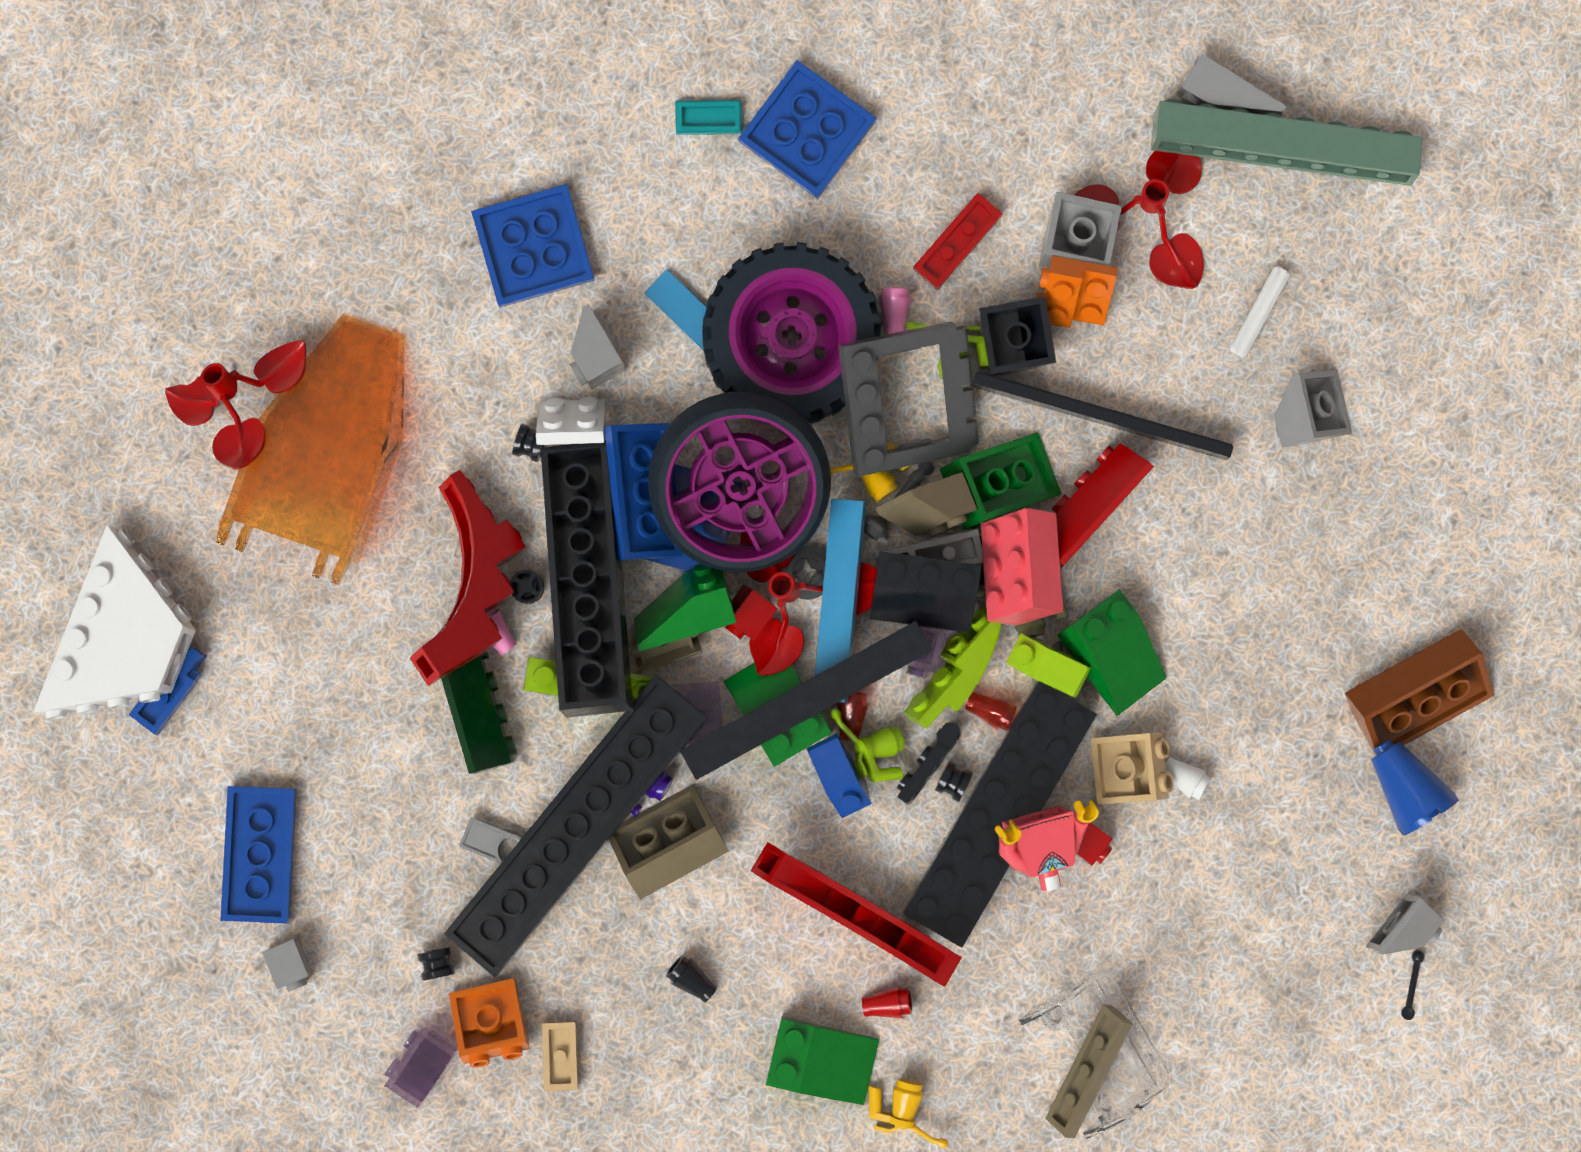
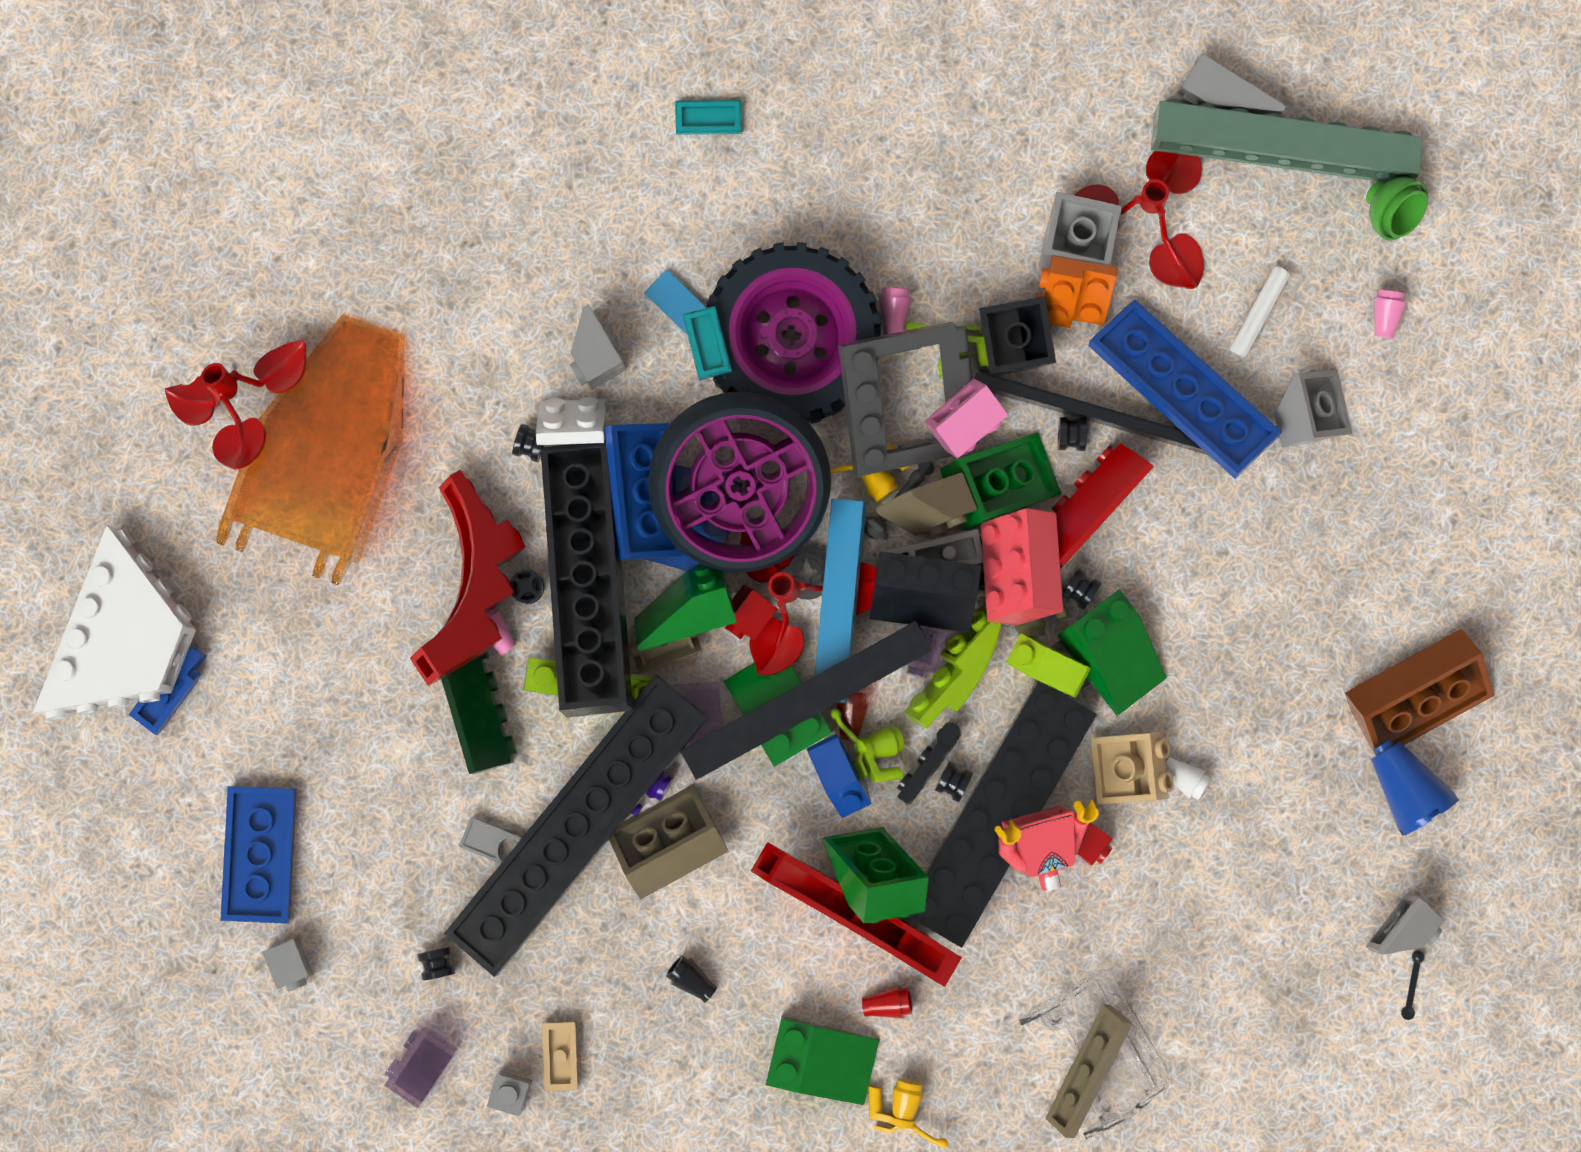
orange plate [448,978,530,1068] -> none
blue plate [471,184,595,308] -> none
blue plate [738,60,877,200] -> none
red plate [913,193,1003,291] -> none
clear red cone [965,692,1017,731] -> none
none -> light grey brick [487,1070,532,1116]
none -> teal tile [682,306,732,381]
none -> green slope [822,827,929,923]
none -> bright pink brick [924,379,1008,458]
none -> black wheel [1057,417,1087,451]
none -> black wheel [1062,568,1102,610]
none -> blue plate [1088,299,1282,479]
none -> bright green piece [1366,177,1428,241]
none -> bright pink cone [1374,289,1407,339]

